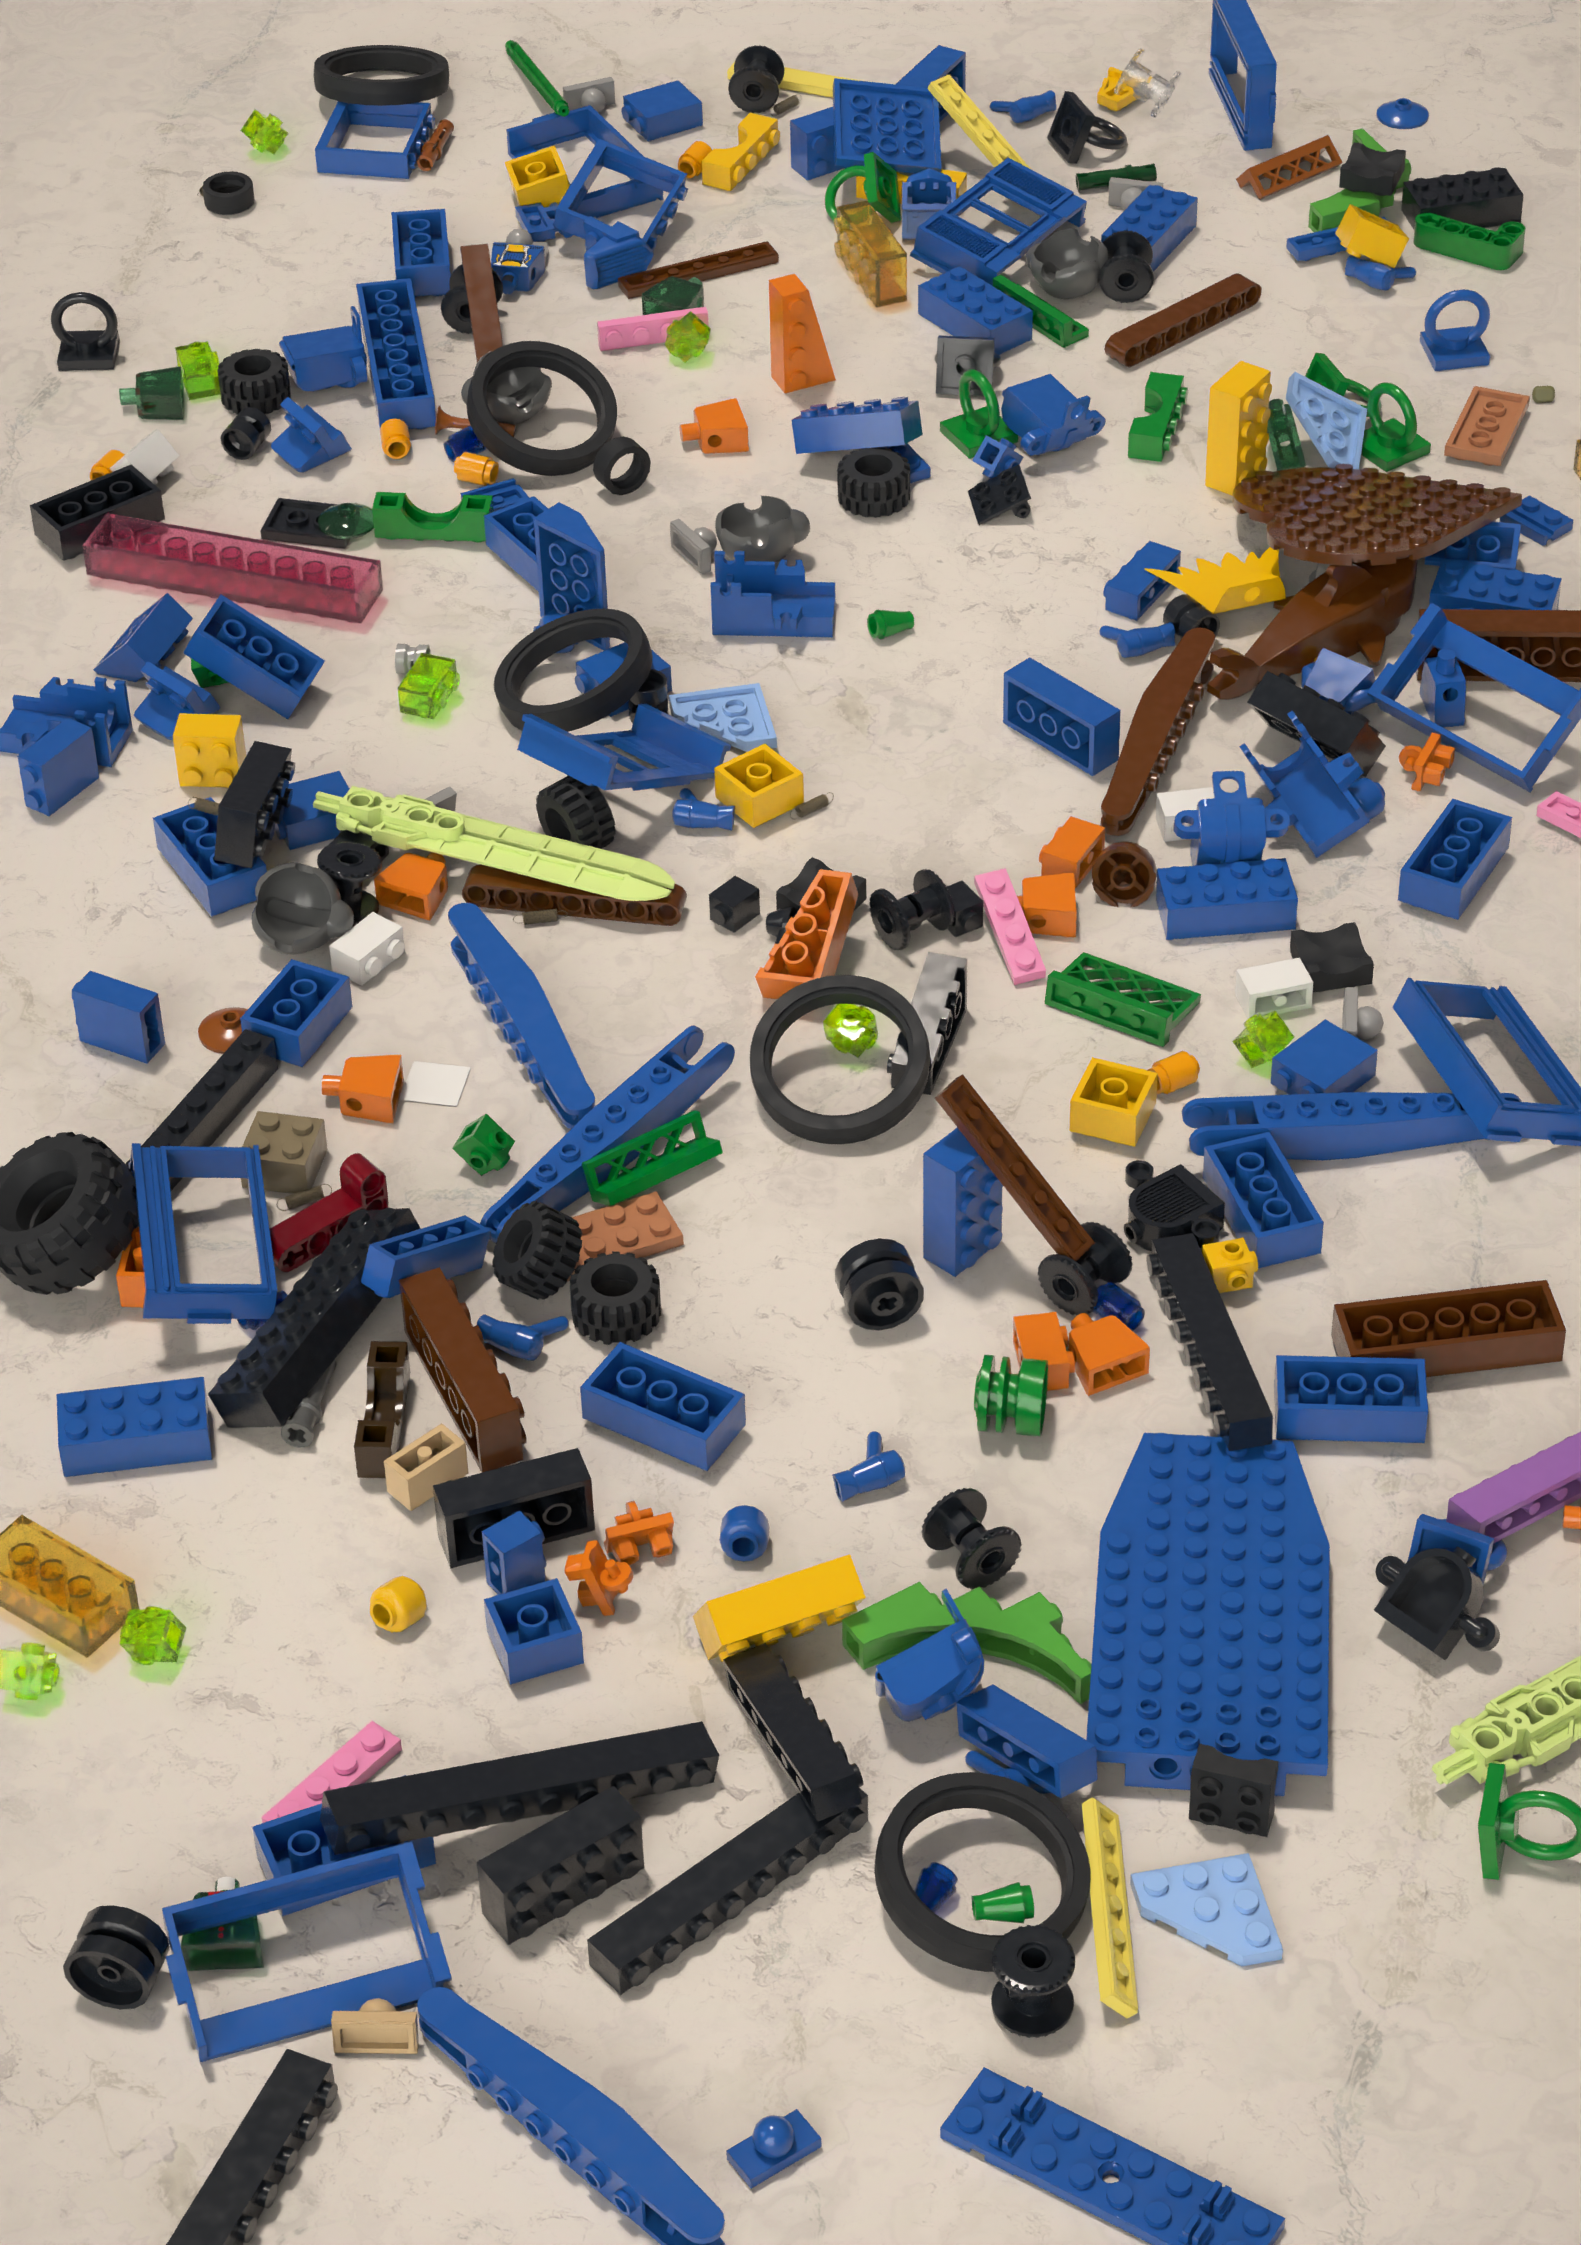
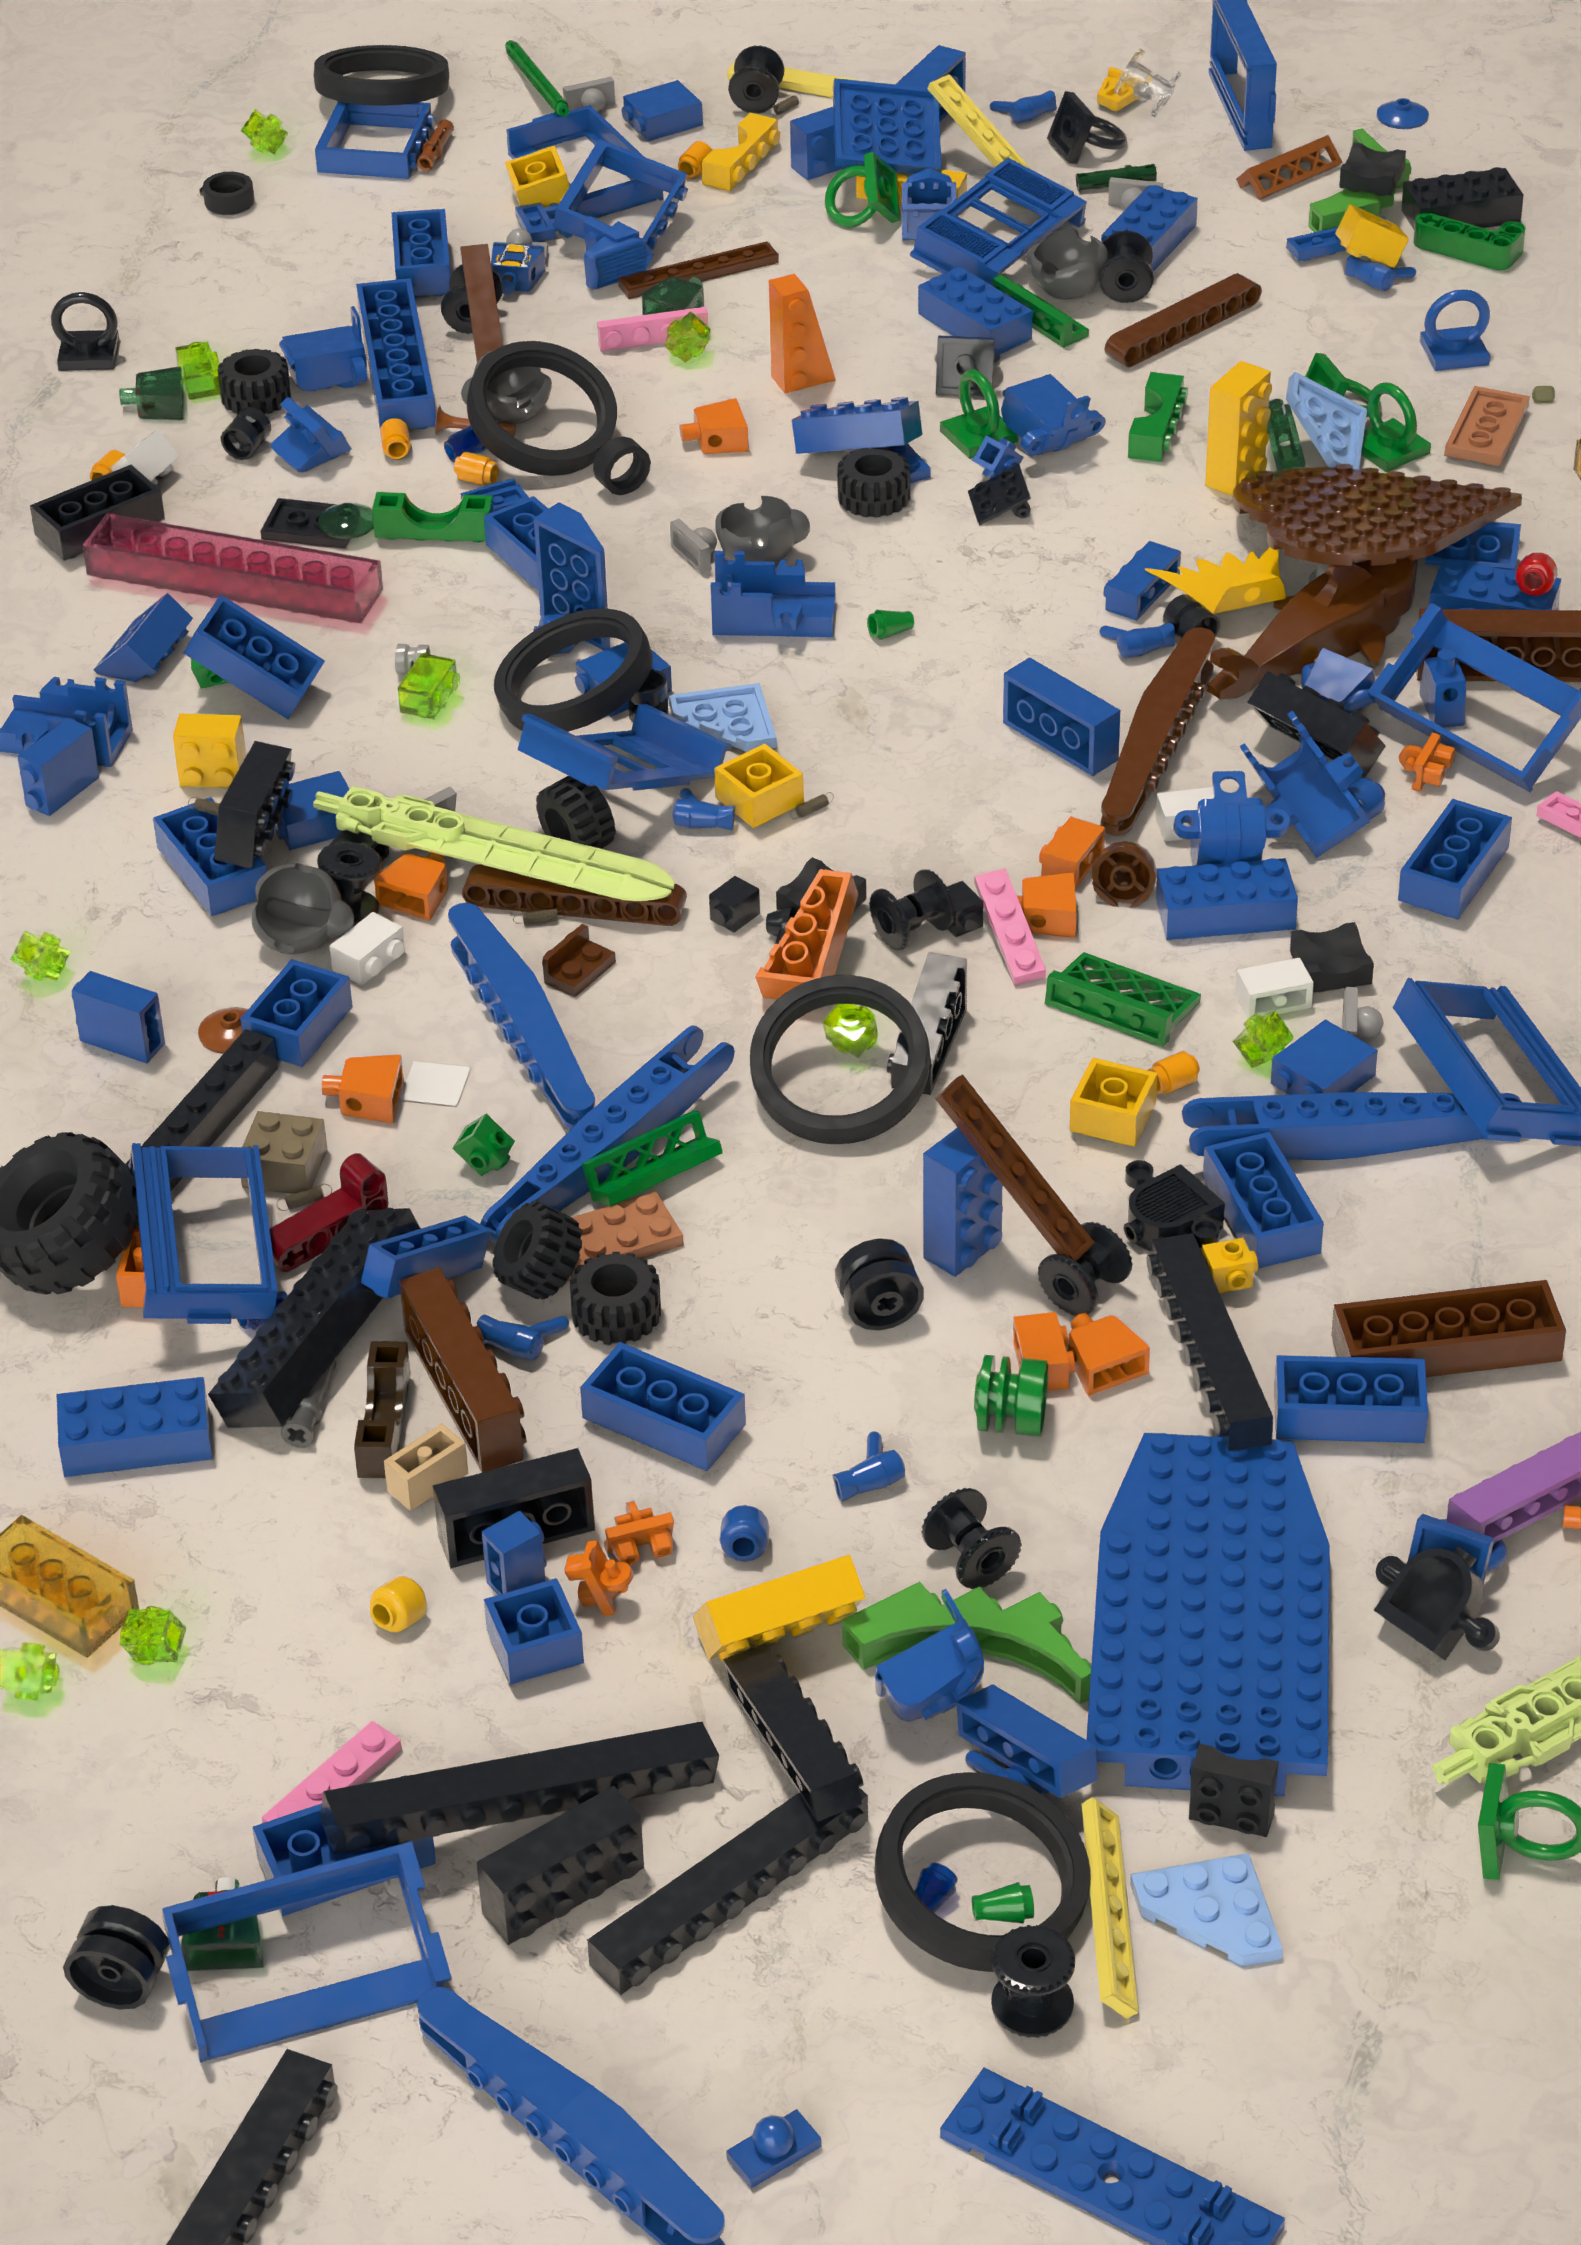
blue piece [134,661,221,740] -> none
tan tile [331,1998,419,2054] -> none
clear yellow brick [834,200,907,308] -> none
clear blue brick [1092,1282,1145,1331] -> none
blue plate [1500,495,1573,546] -> none
none -> clear neon green brick [10,930,71,981]
none -> reddish brown bracket [542,924,616,997]
none -> red head [1515,552,1558,596]

